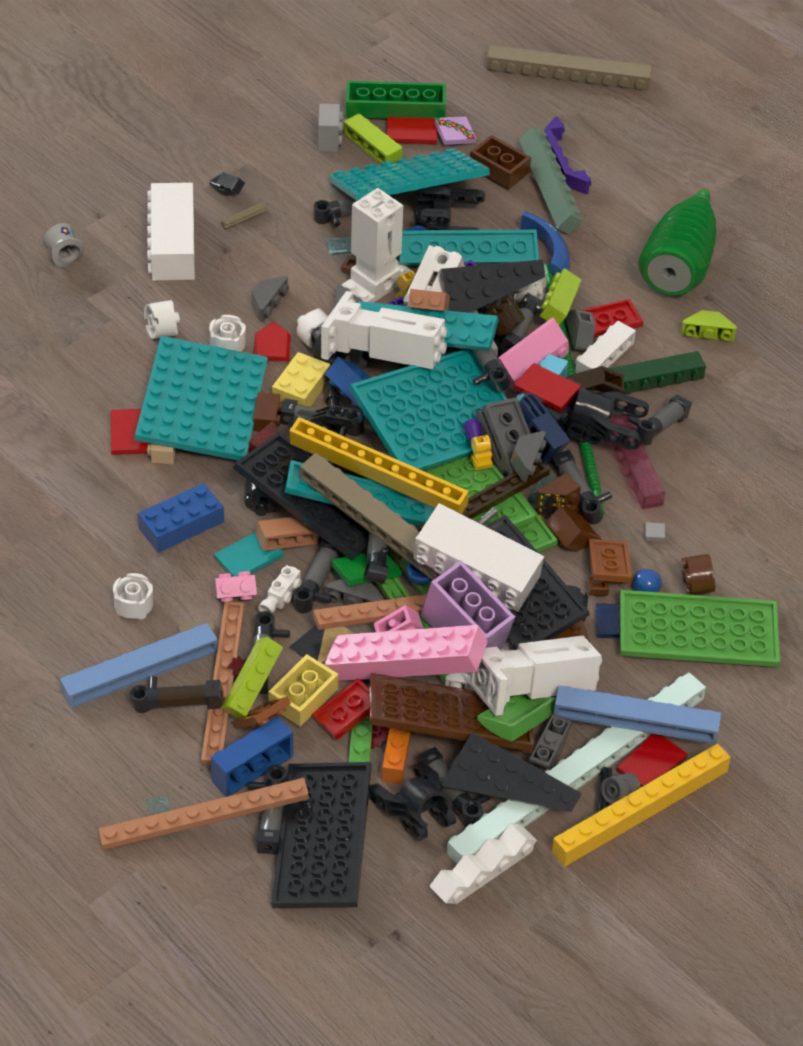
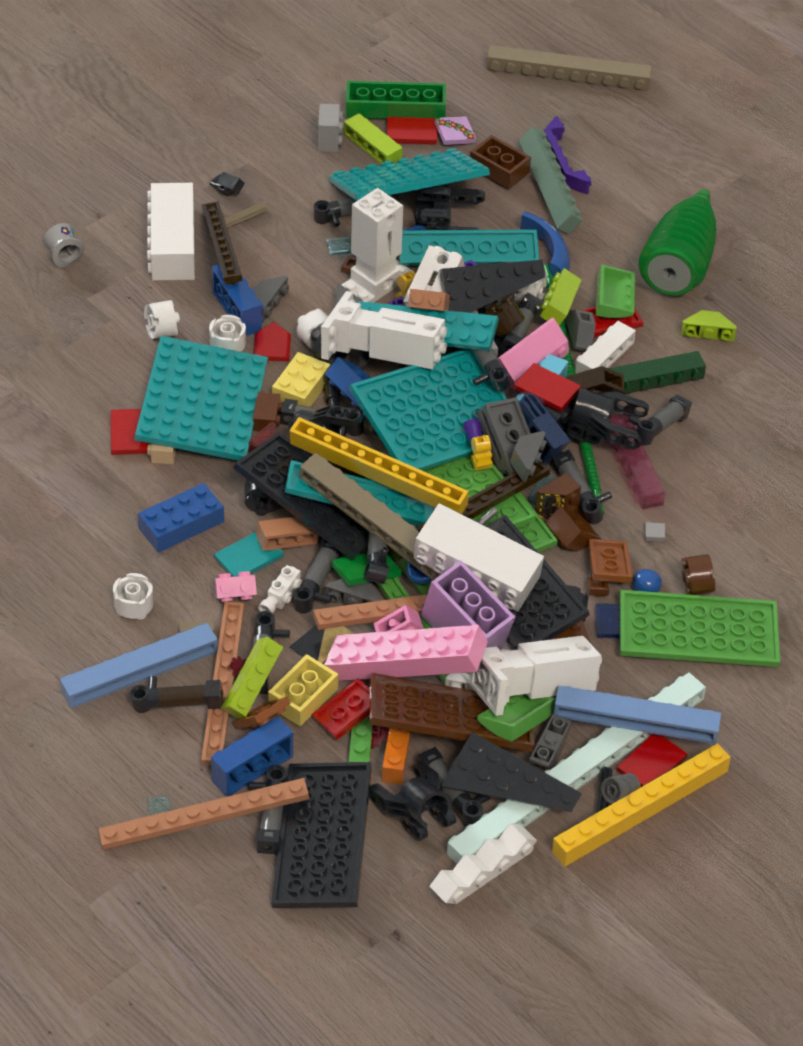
none -> dark brown plate [202,201,243,284]
none -> blue brick [212,264,263,336]
none -> bright green slope [596,264,635,318]

